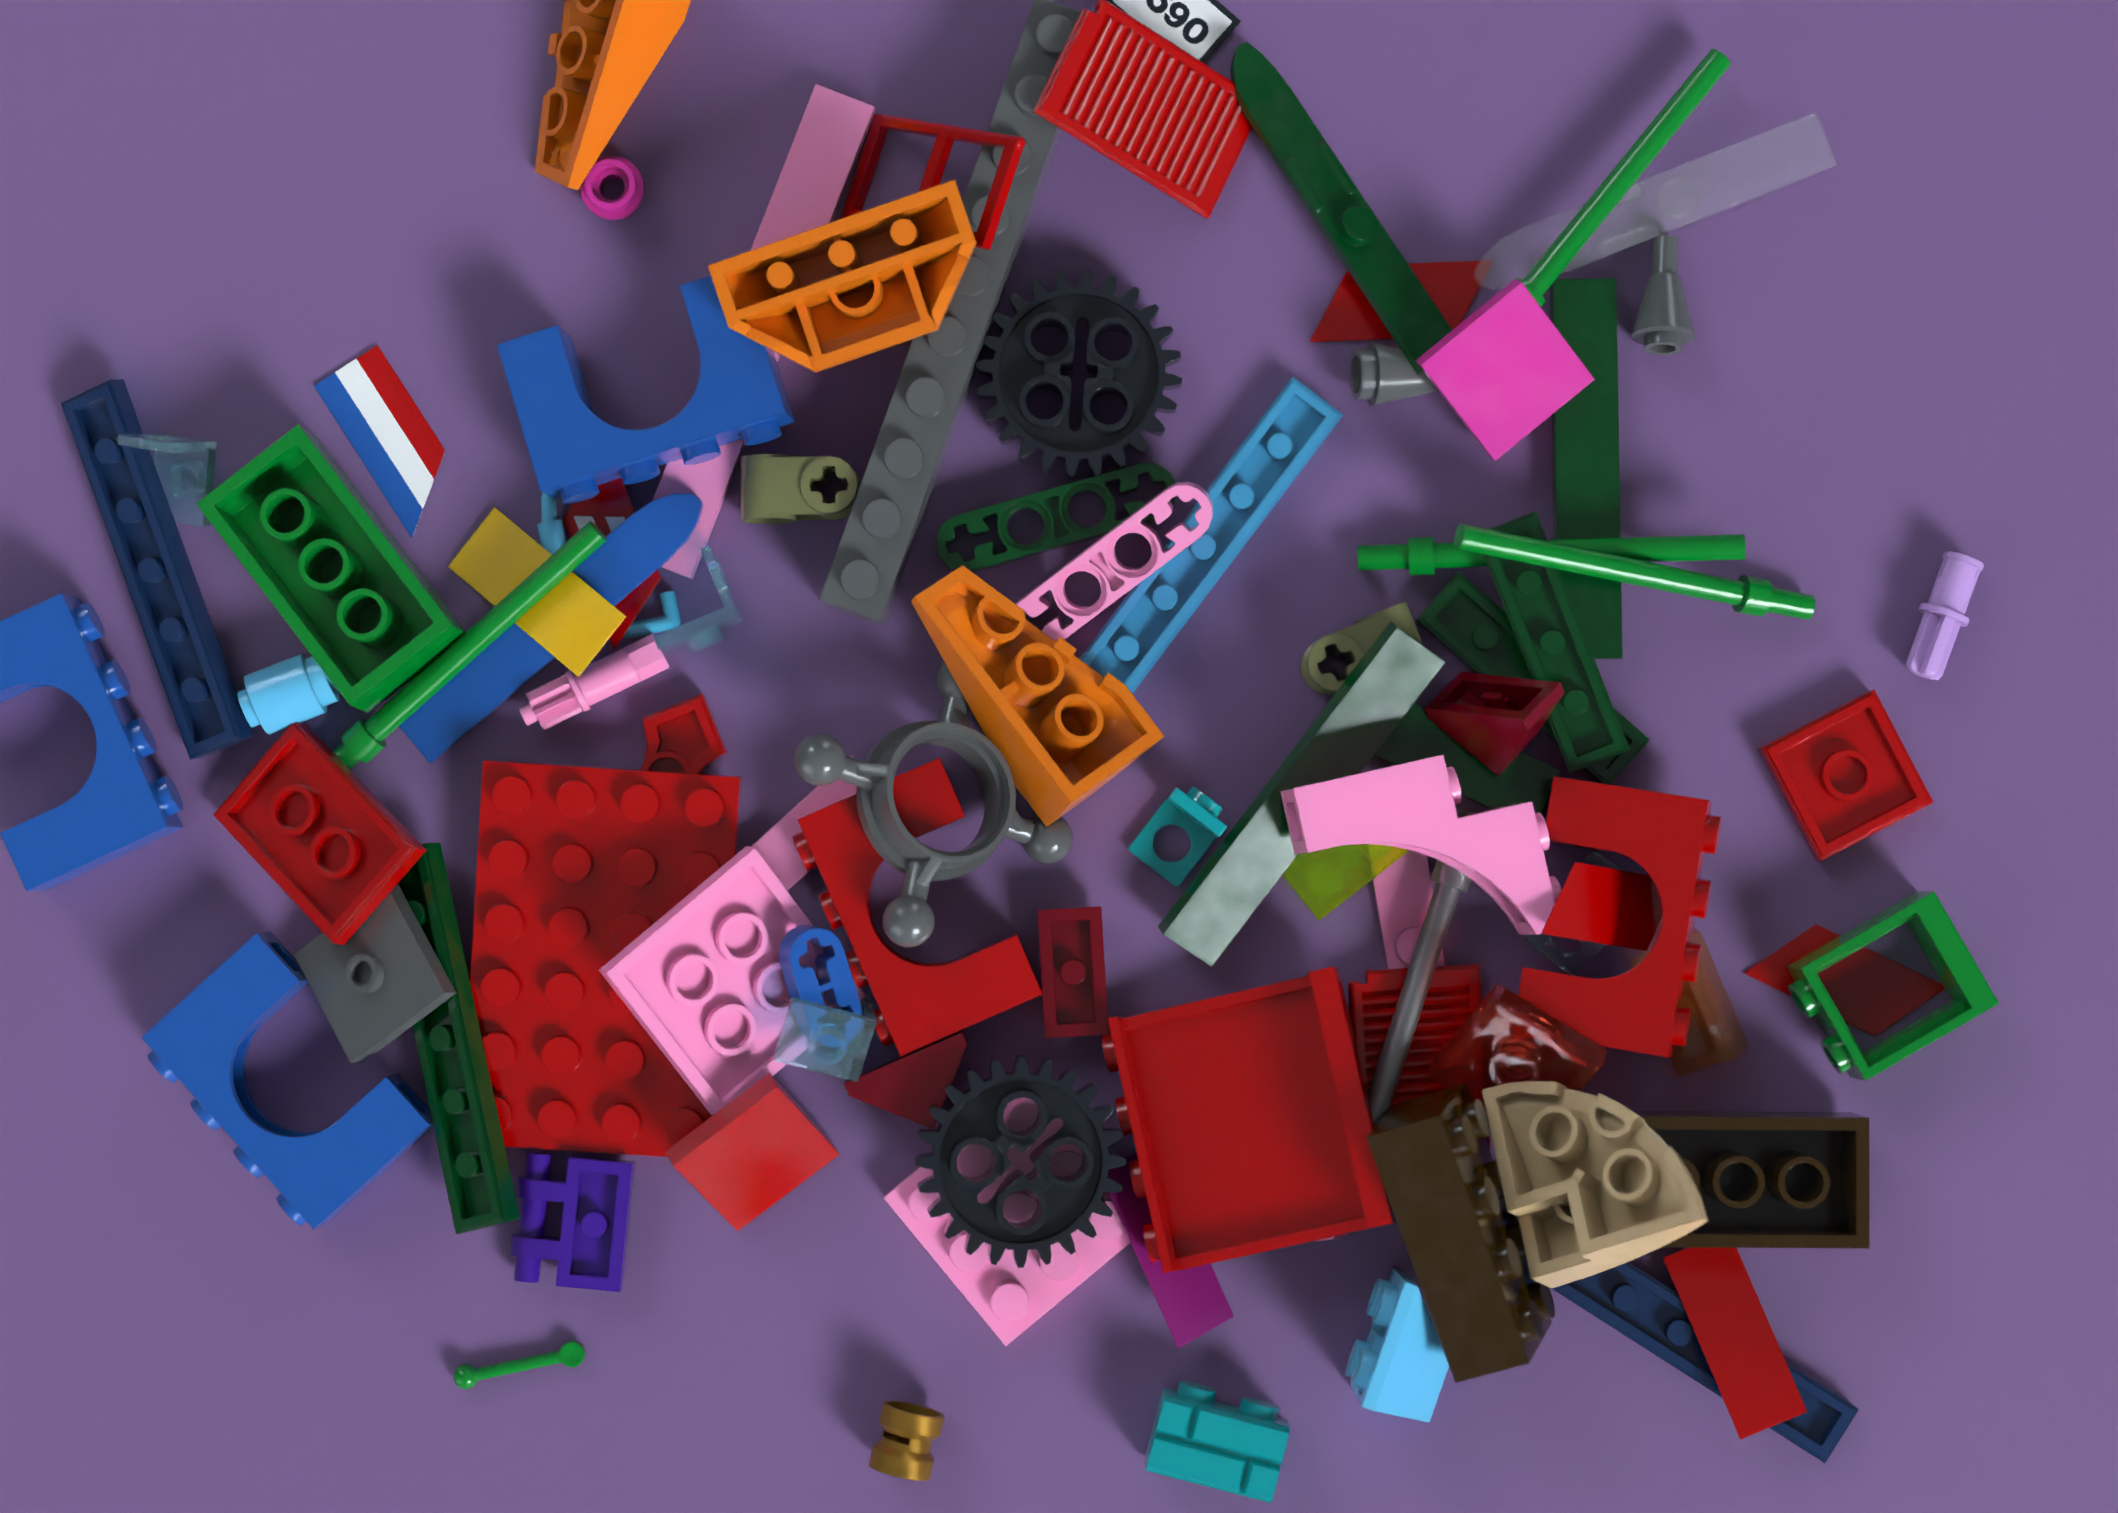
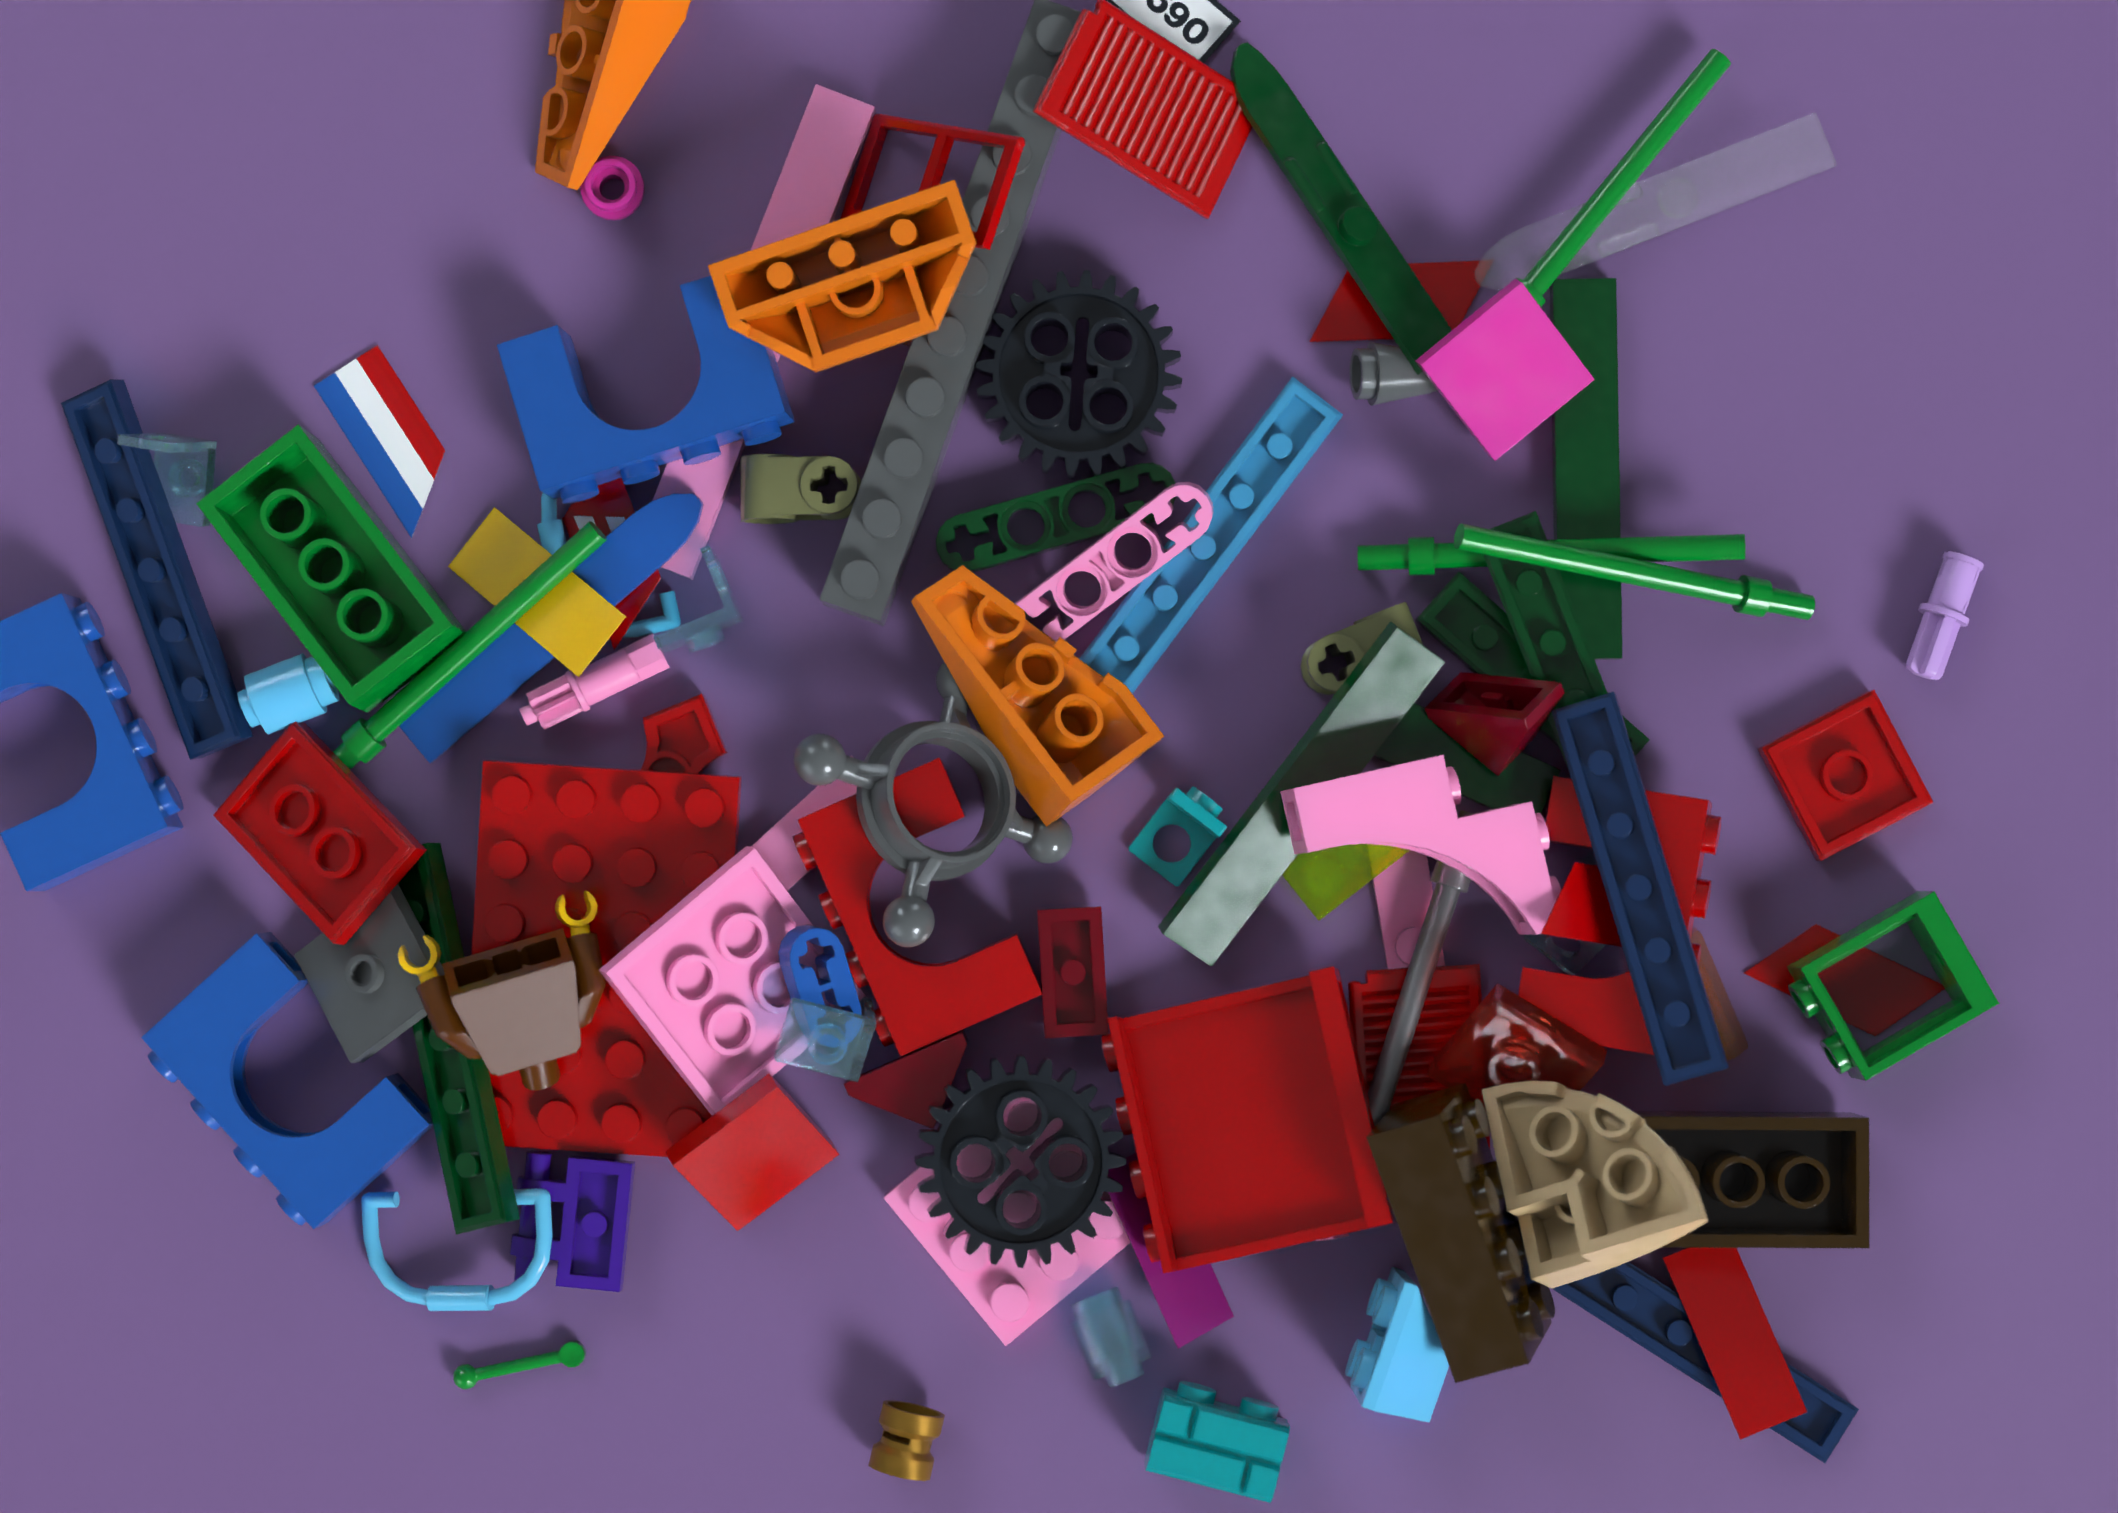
dark grey cone [1631,235,1696,355] -> none
none -> medium azure piece [361,1188,553,1311]
none -> torso [398,891,605,1090]
none -> clear light blue brick [1070,1286,1152,1388]
none -> dark blue tile [1551,691,1729,1086]

